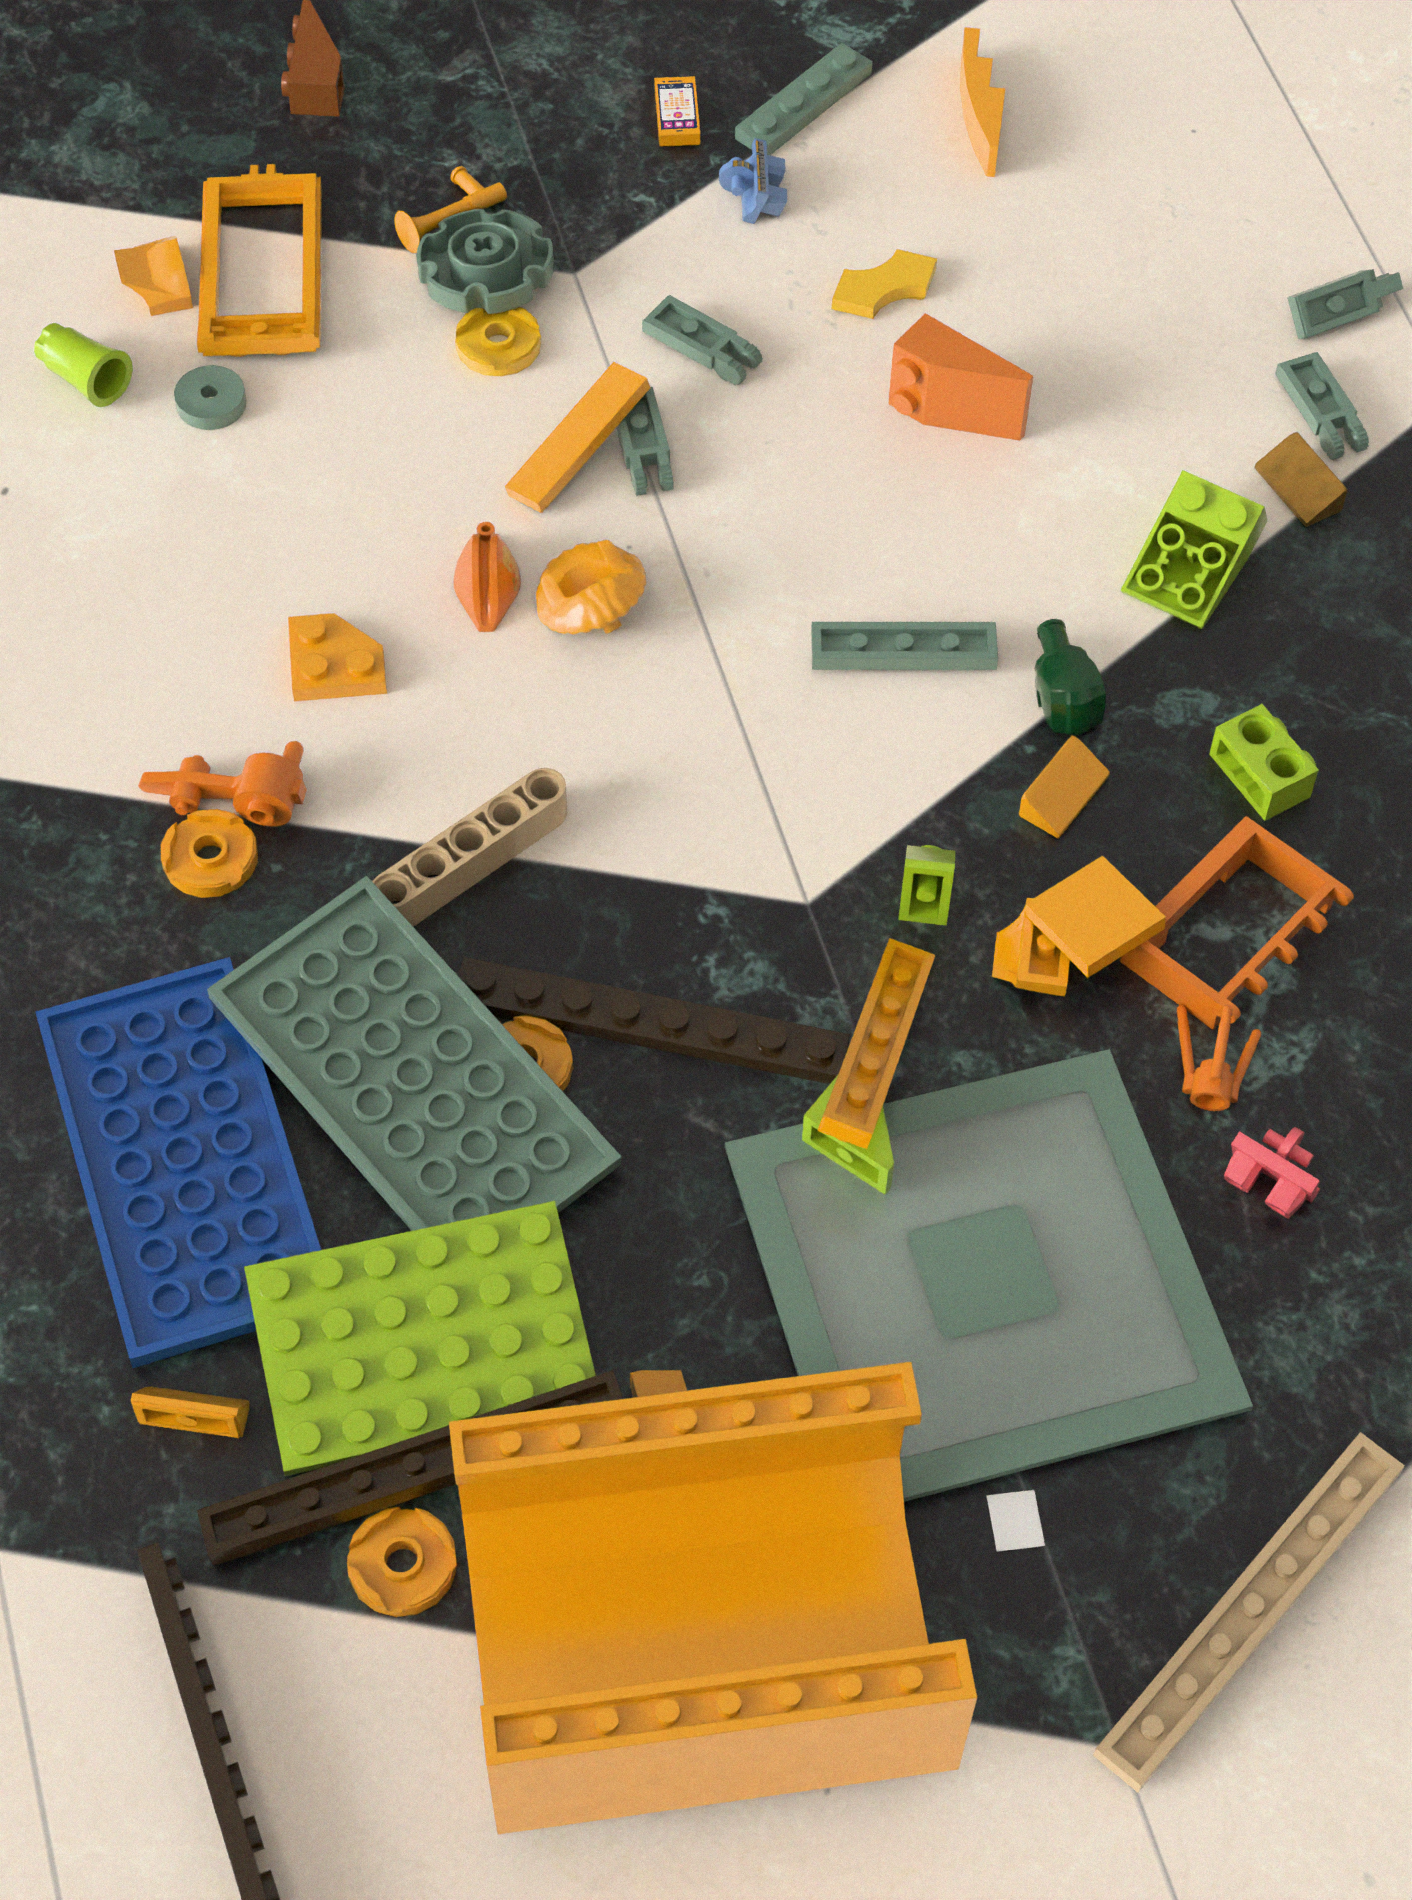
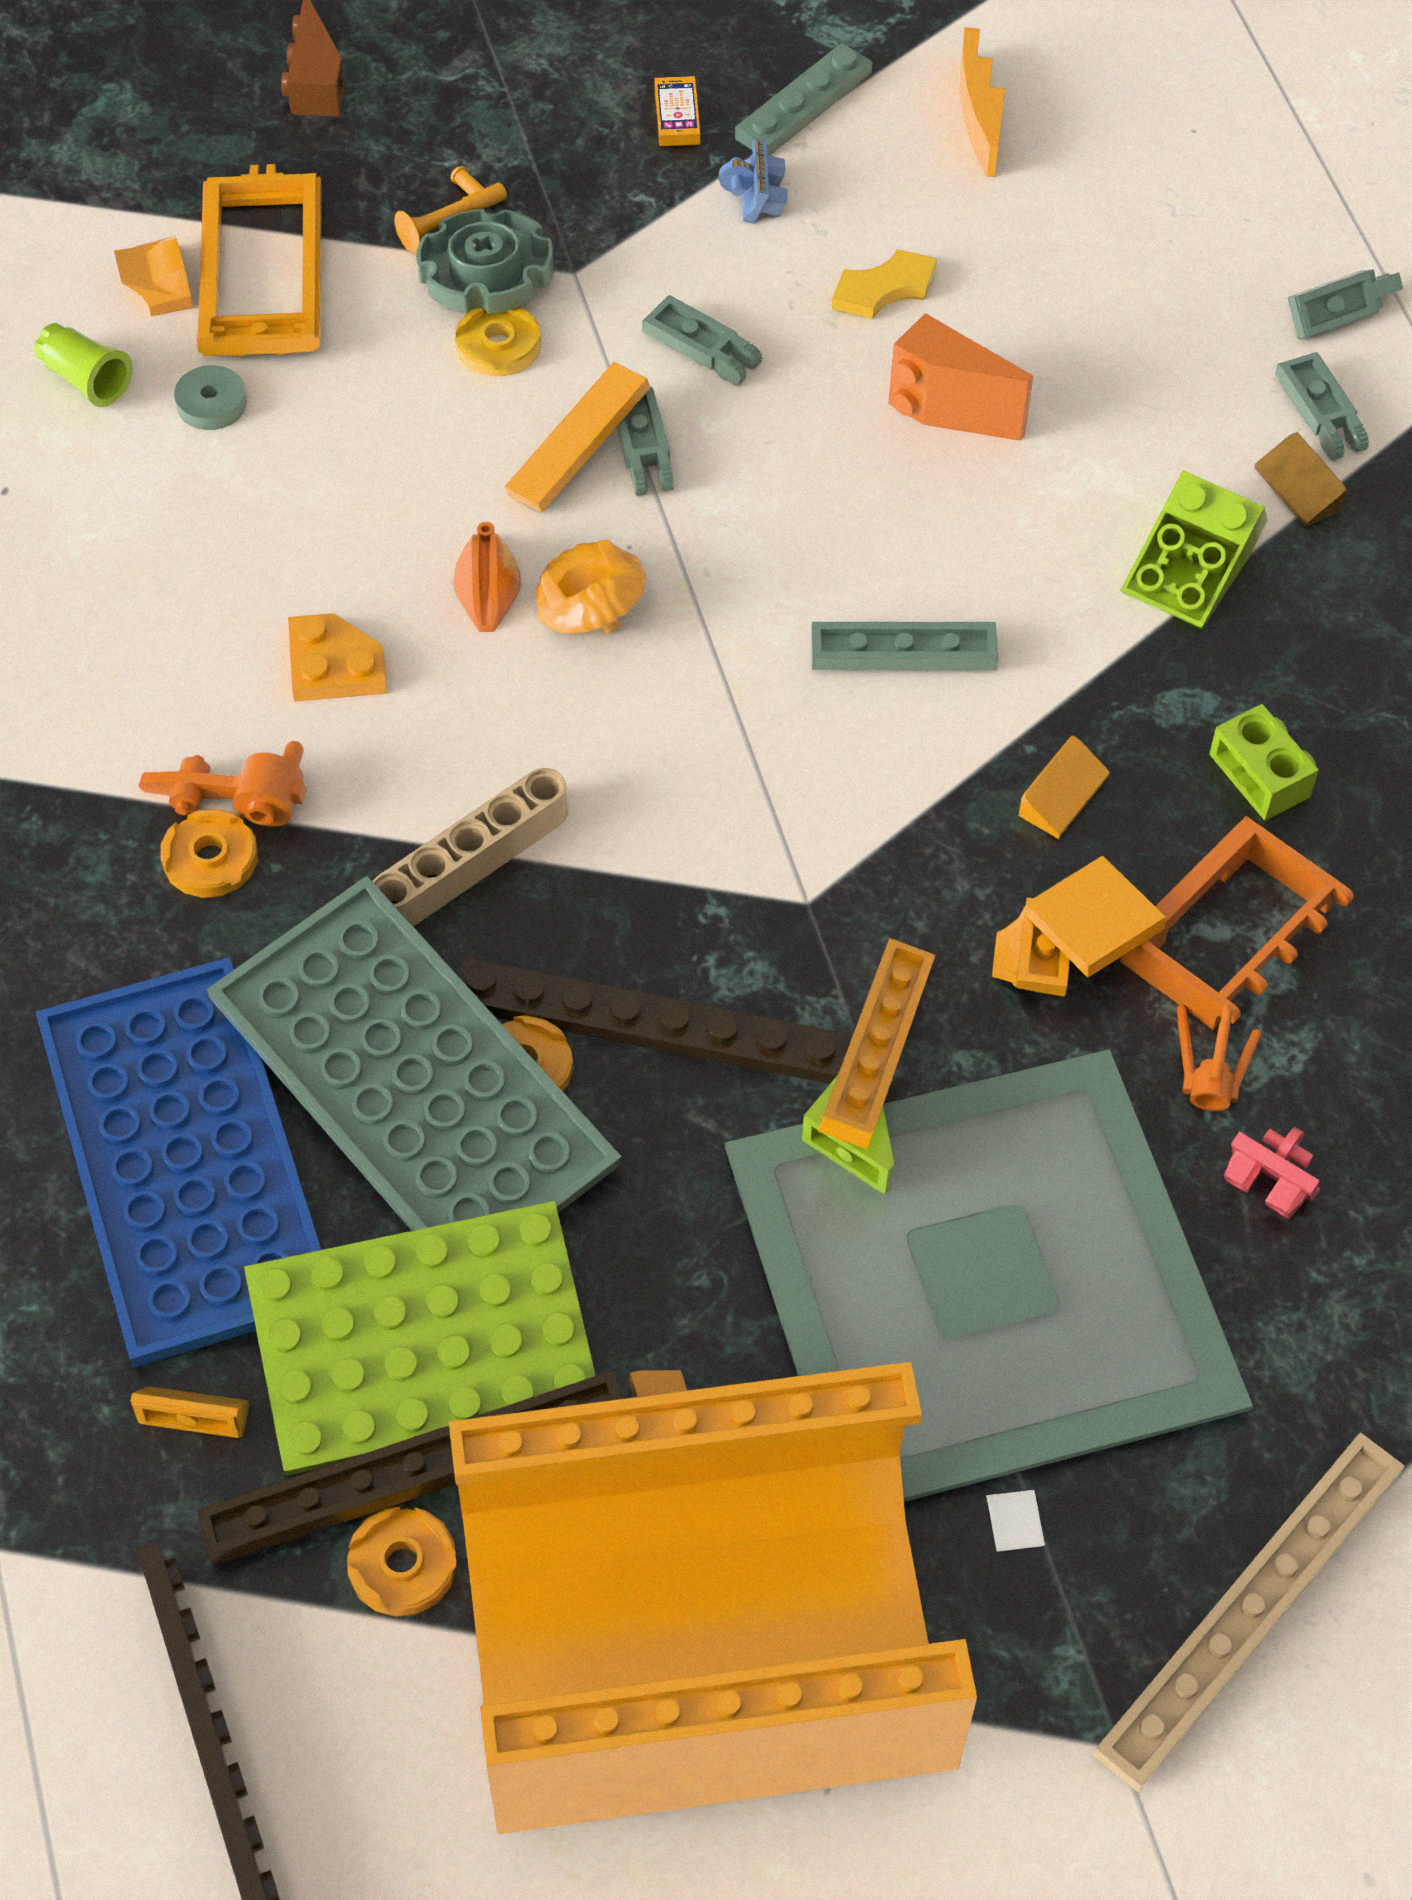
lime slope [898,845,956,926] -> none
dark green piece [1034,619,1106,735] -> none

